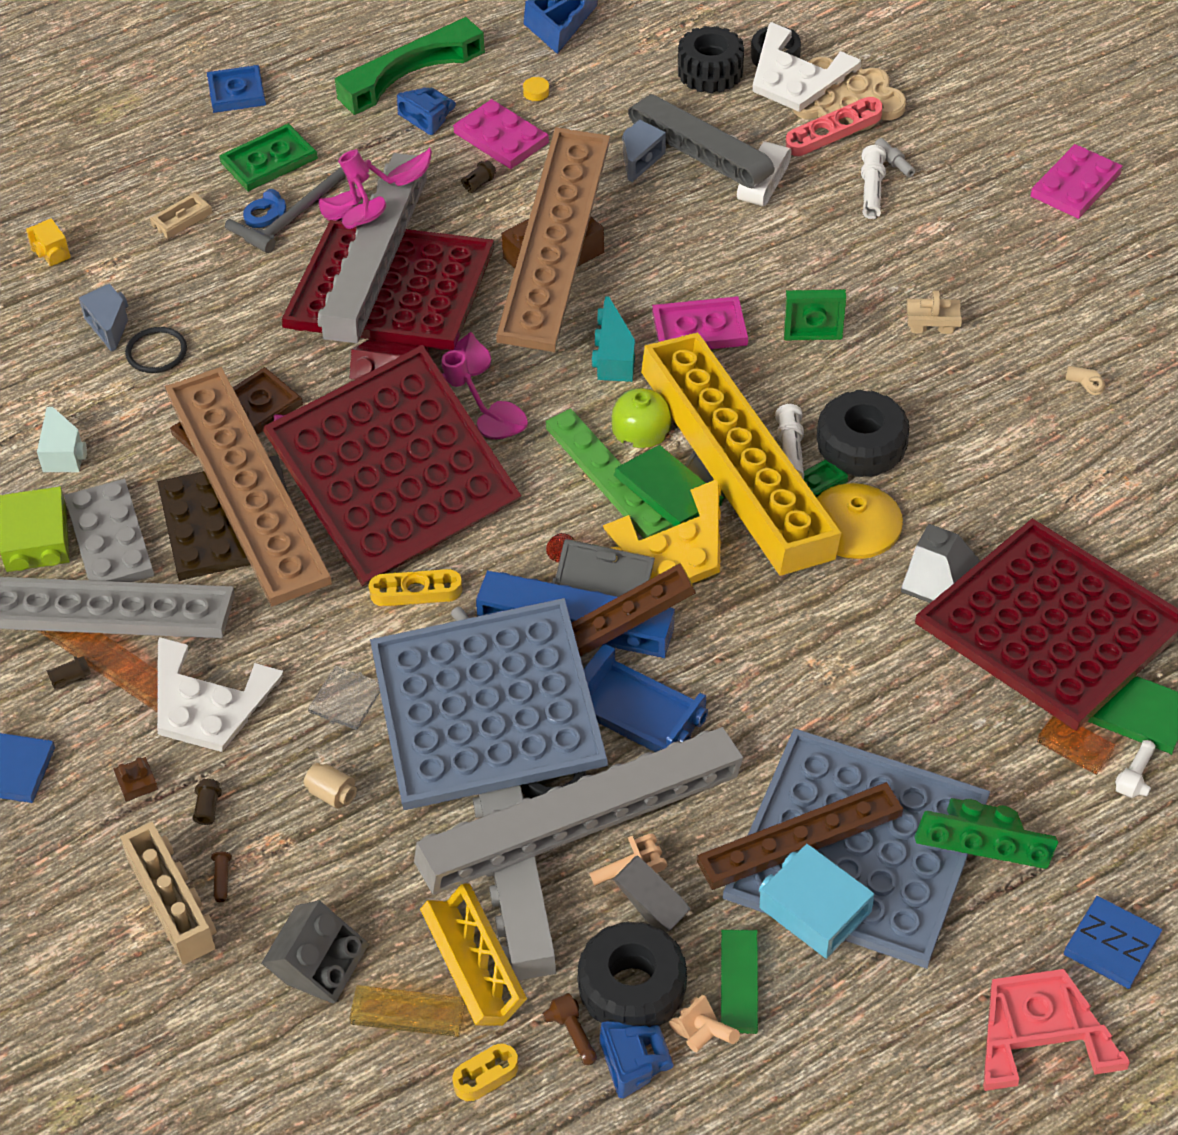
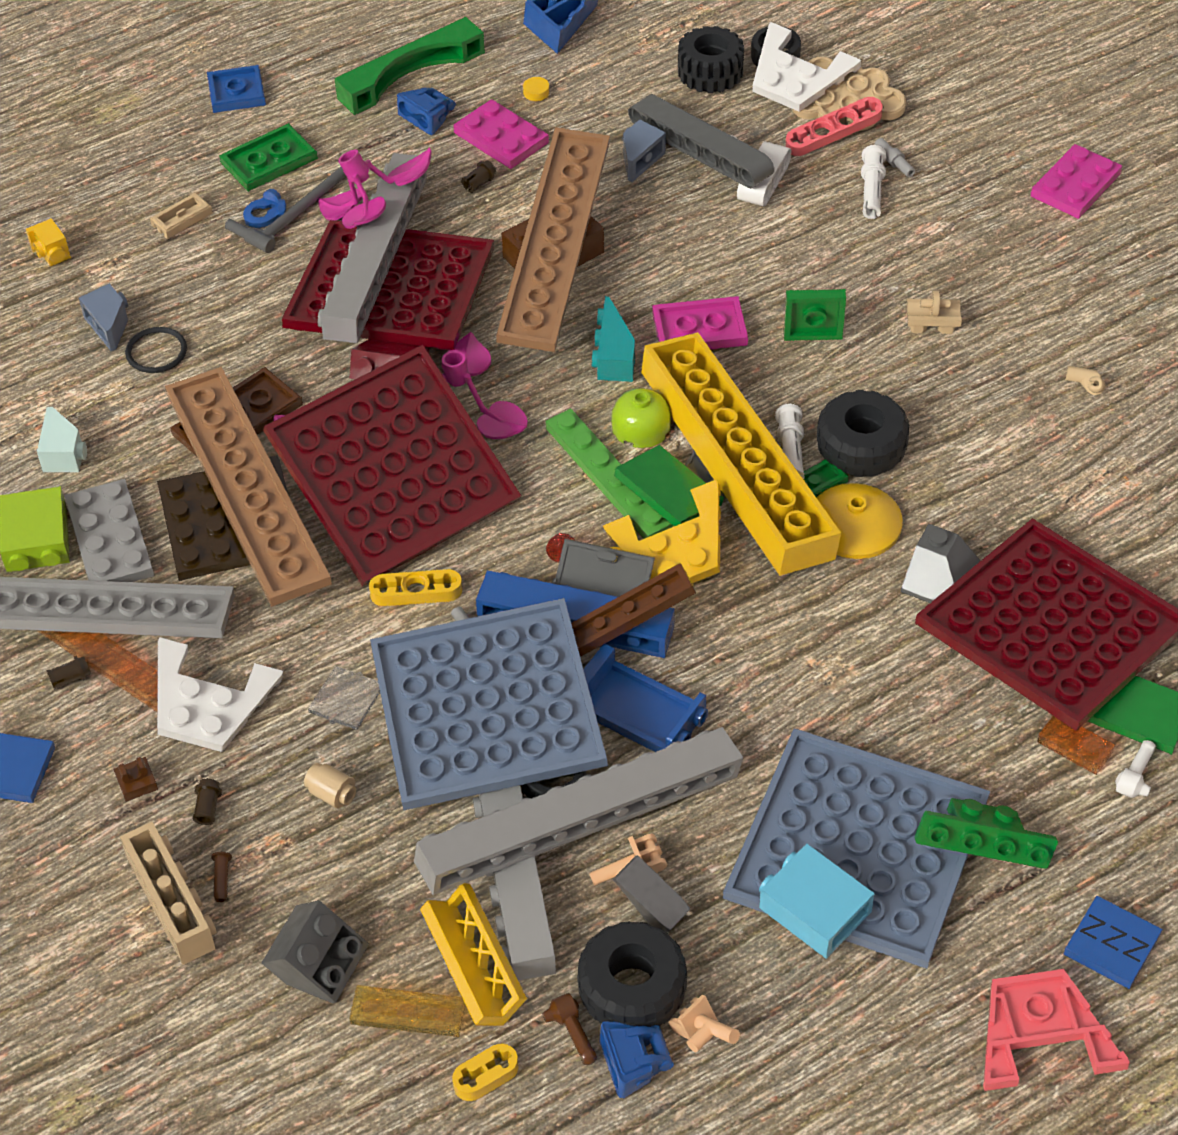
reddish brown plate [697,782,903,890] -> none
green tile [721,929,758,1034] -> none

